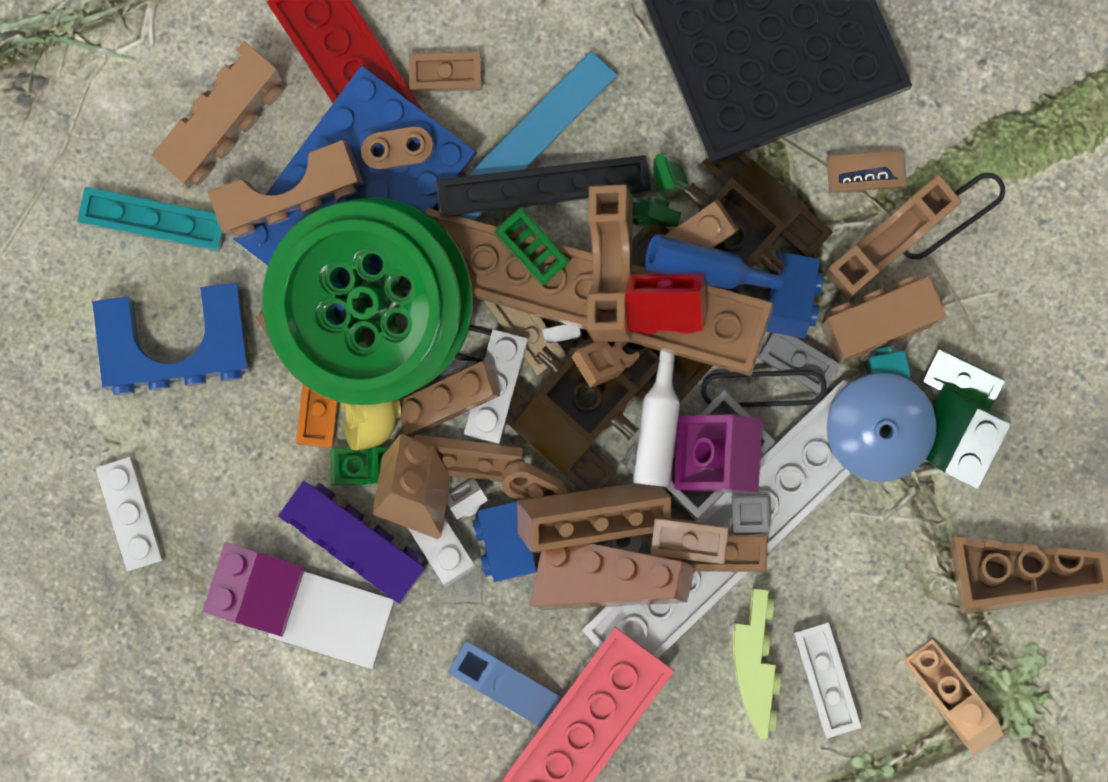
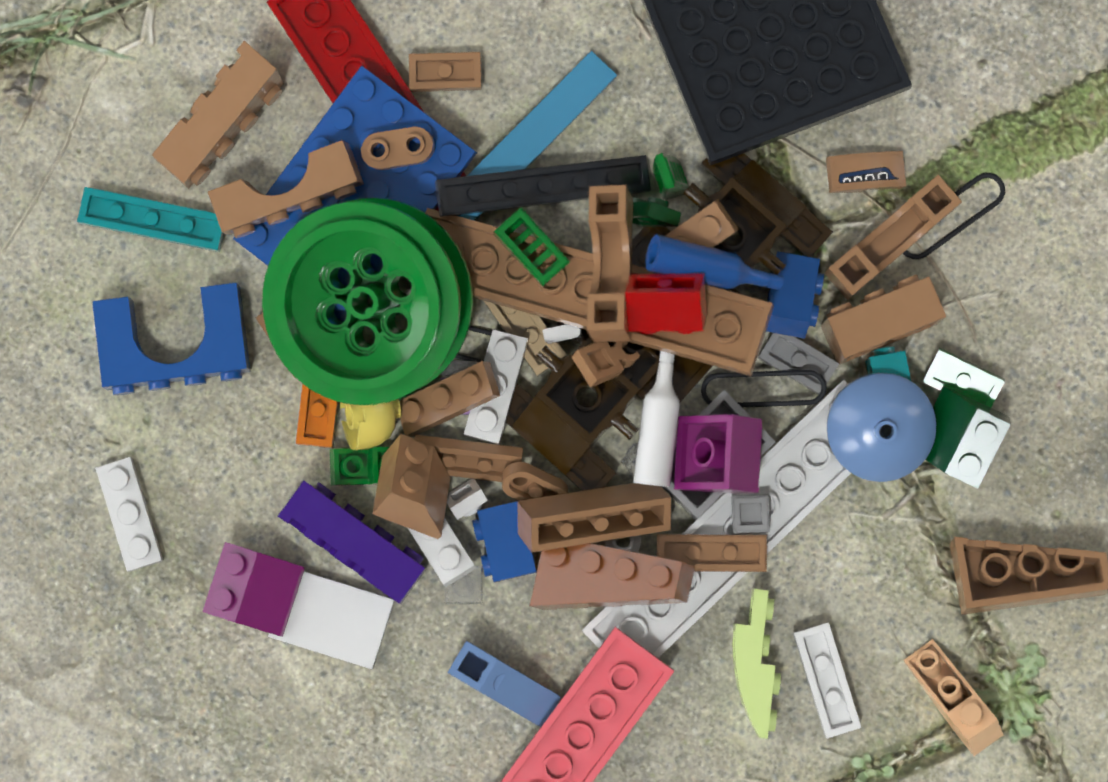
medium nougat plate [650,516,728,564] -> none

